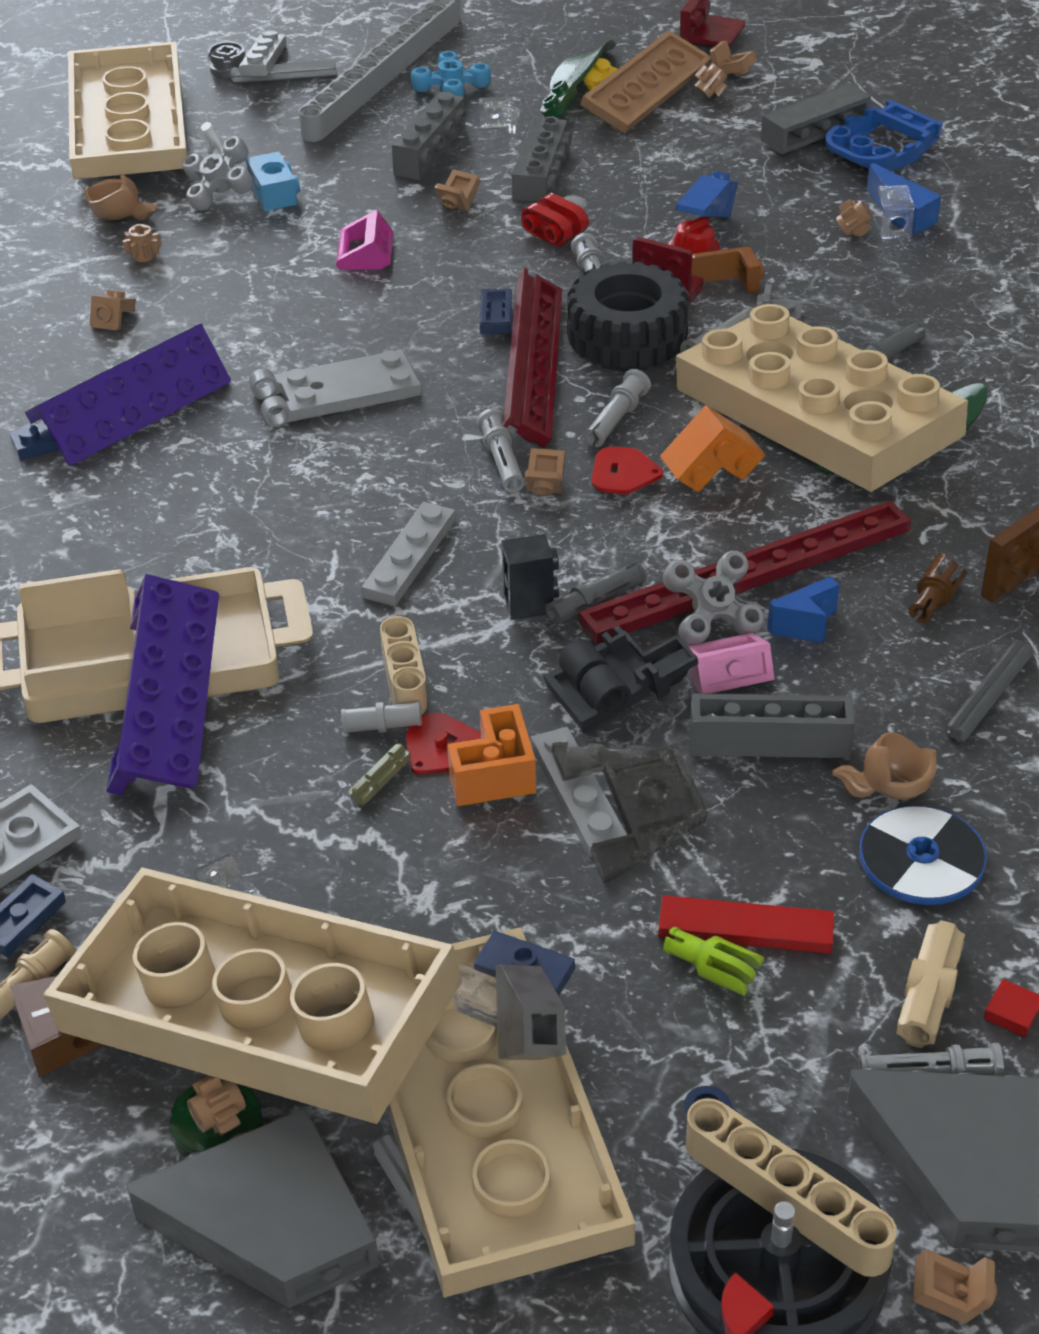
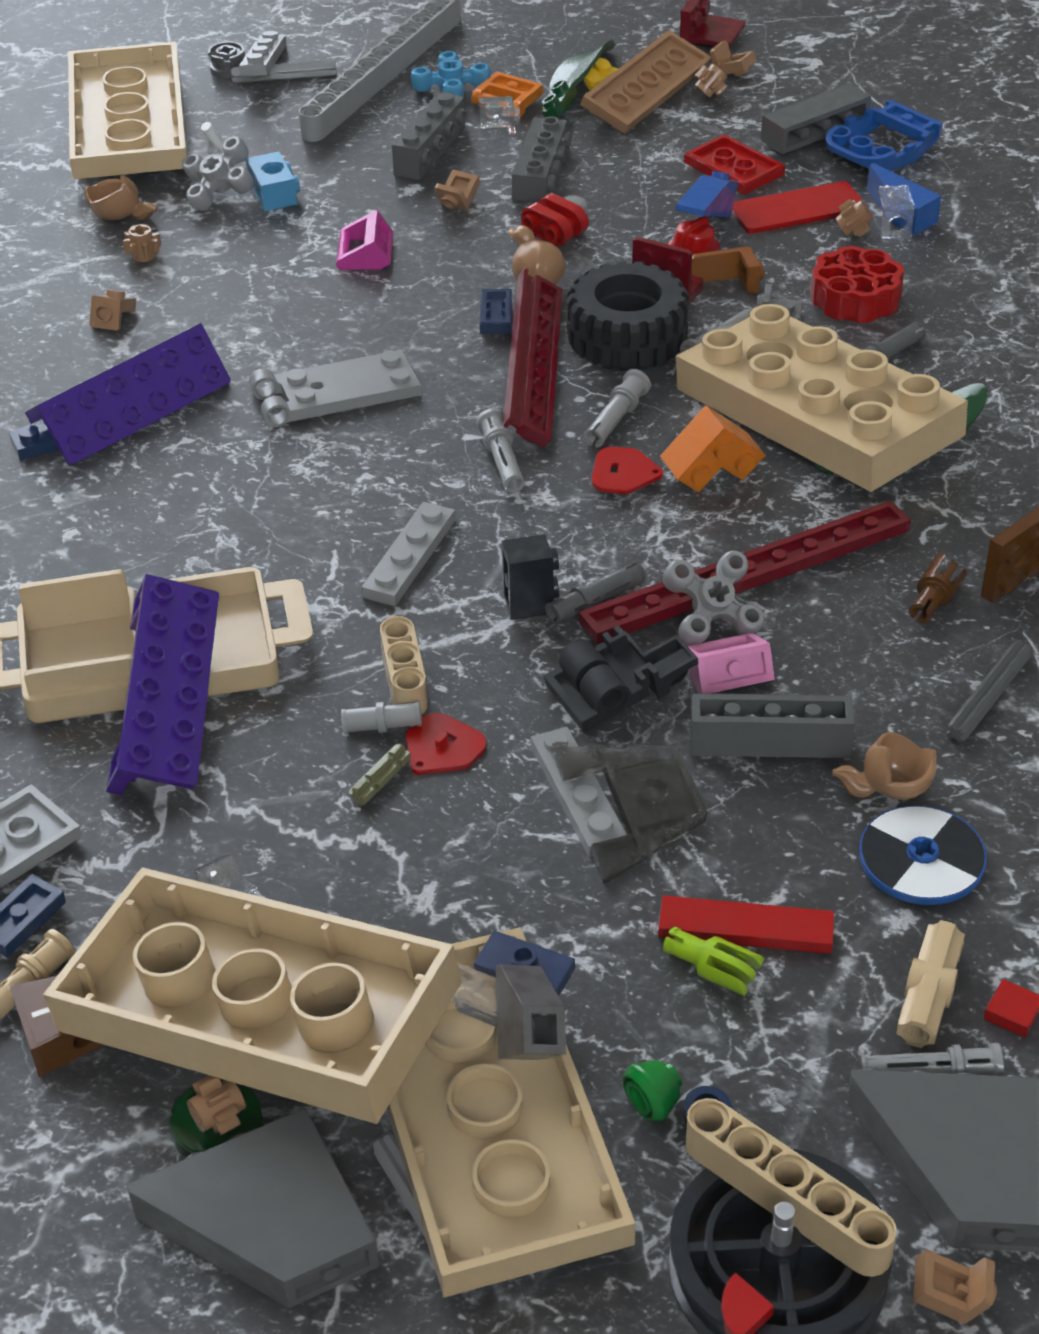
orange brick [447,704,536,806] -> none
medium nougat bracket [525,448,566,496] -> none
light grey pin [571,233,604,273] -> none
blue slope [767,576,839,642] -> none
none -> orange plate [471,72,543,117]
none -> medium nougat hair [508,225,566,284]
none -> green cone [622,1060,682,1122]
none -> red tile [684,134,785,195]
none -> red piece [732,181,863,234]
none -> red connector [810,246,904,323]

